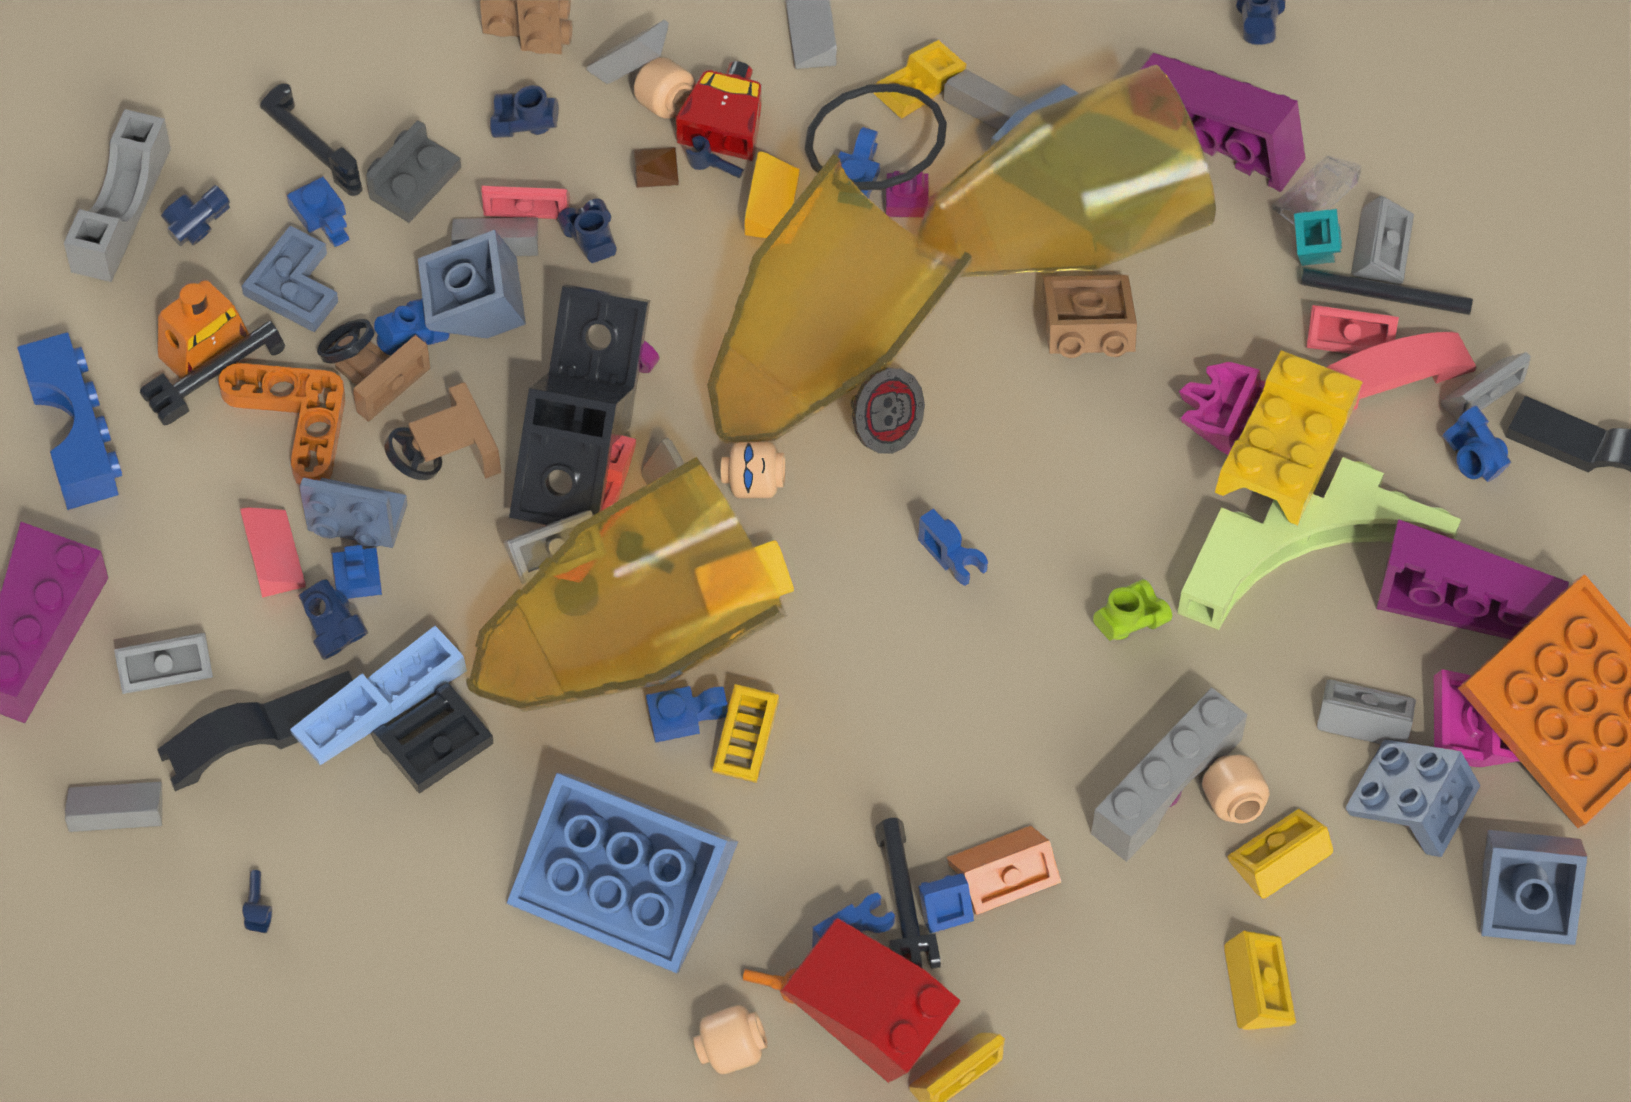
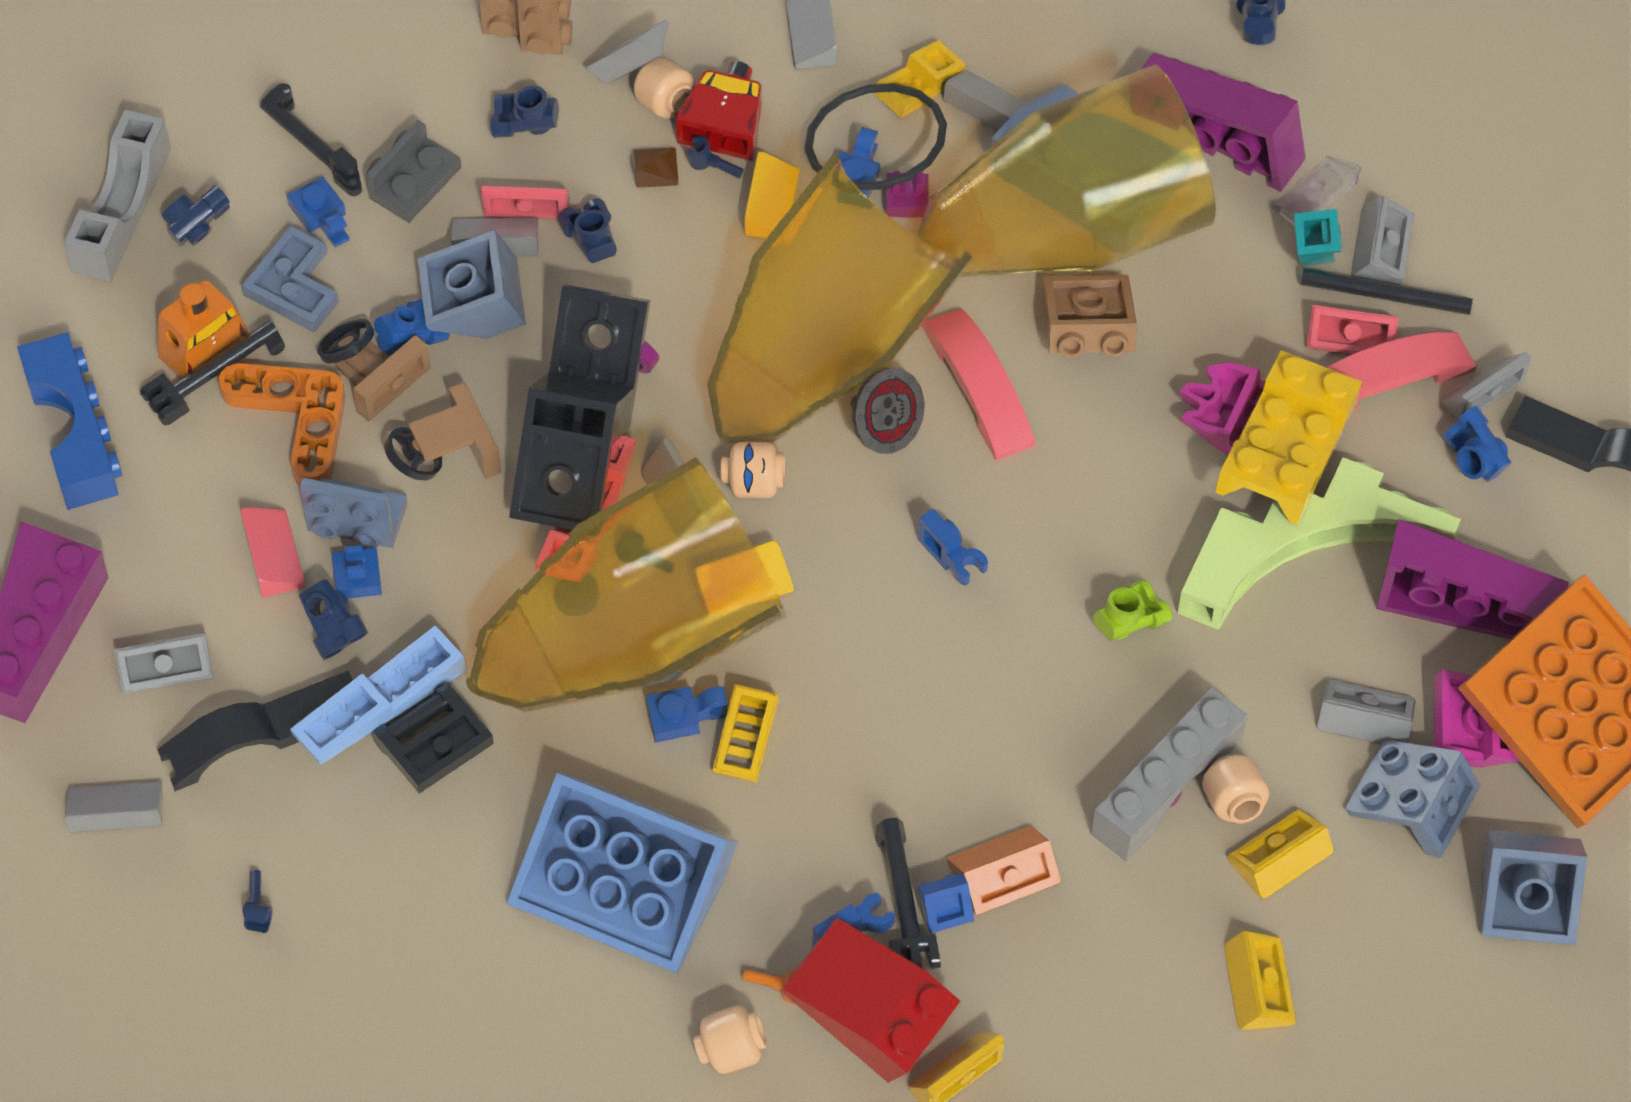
light grey slope [503,510,606,584] -> none
none -> coral slope [922,308,1036,460]

